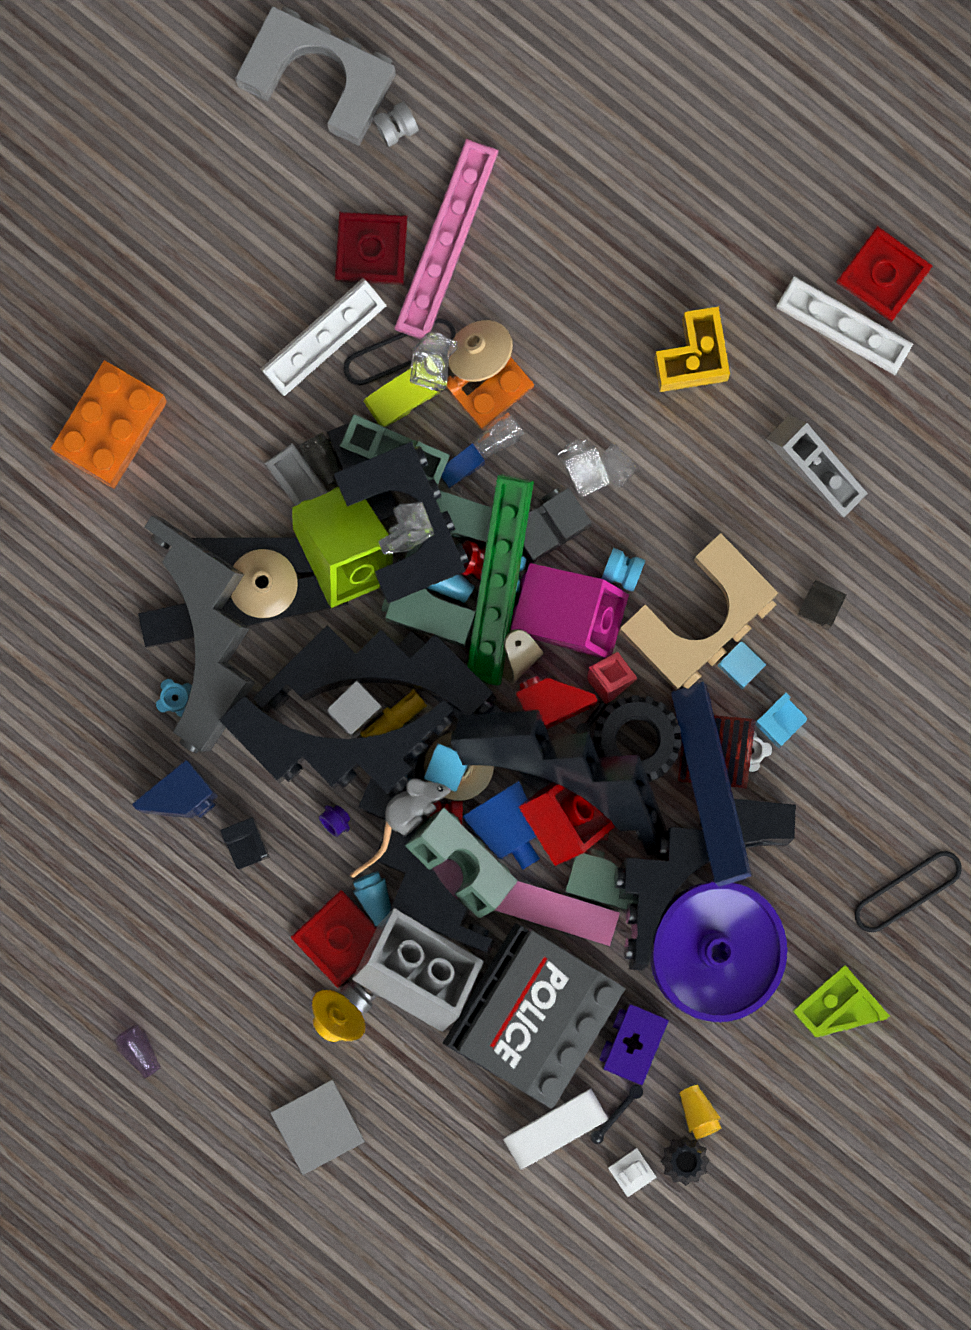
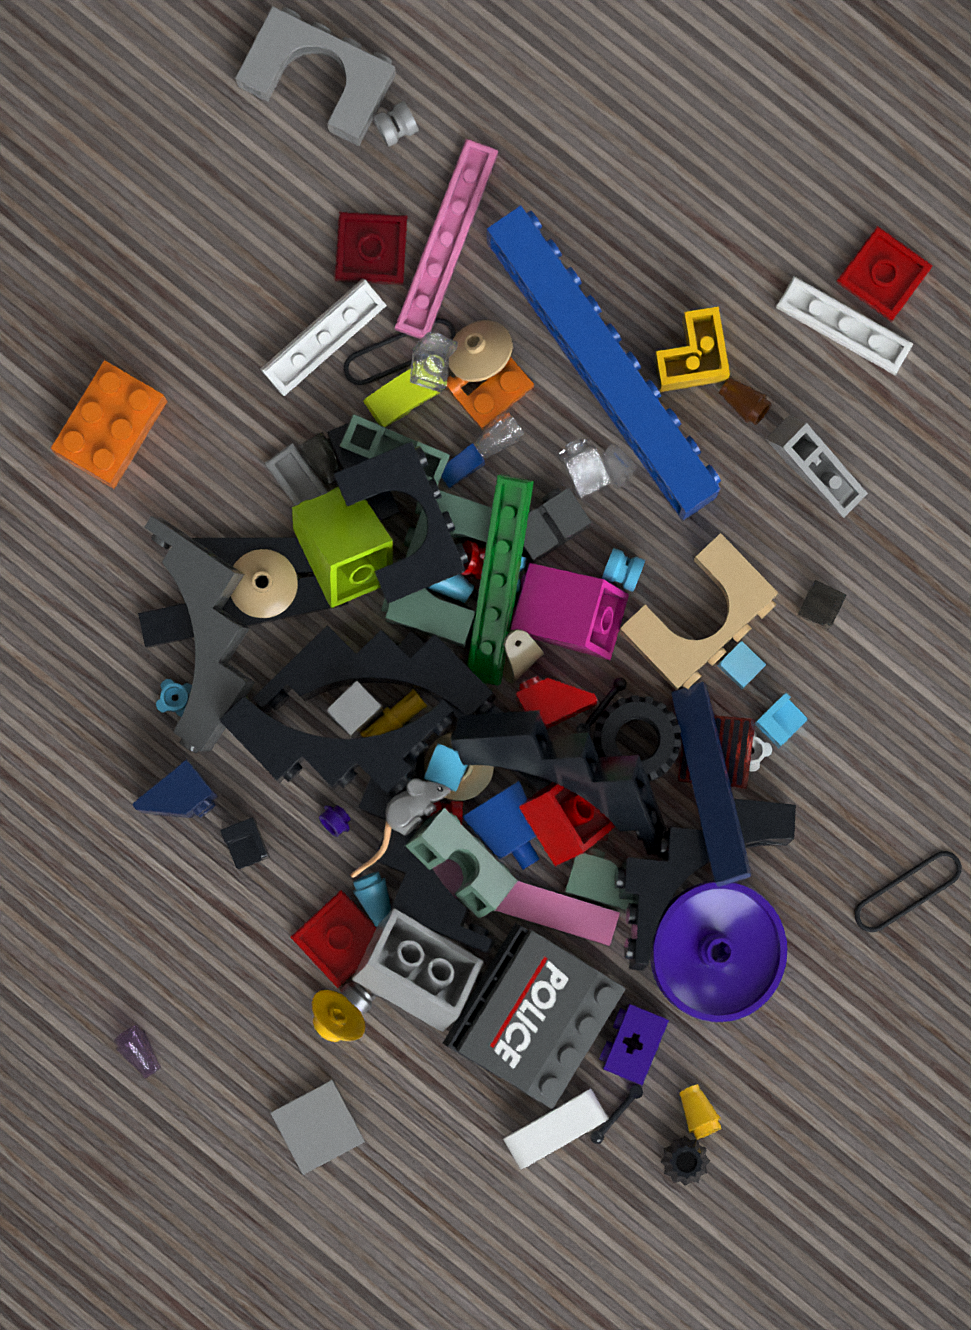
clear bracket [379,502,434,554] -> none
coral slope [587,652,637,704] -> none
white tile [608,1148,657,1197] -> none
lime wing [792,965,890,1038] -> none
none -> blue brick [487,205,721,522]
none -> reddish brown cone [719,378,772,425]

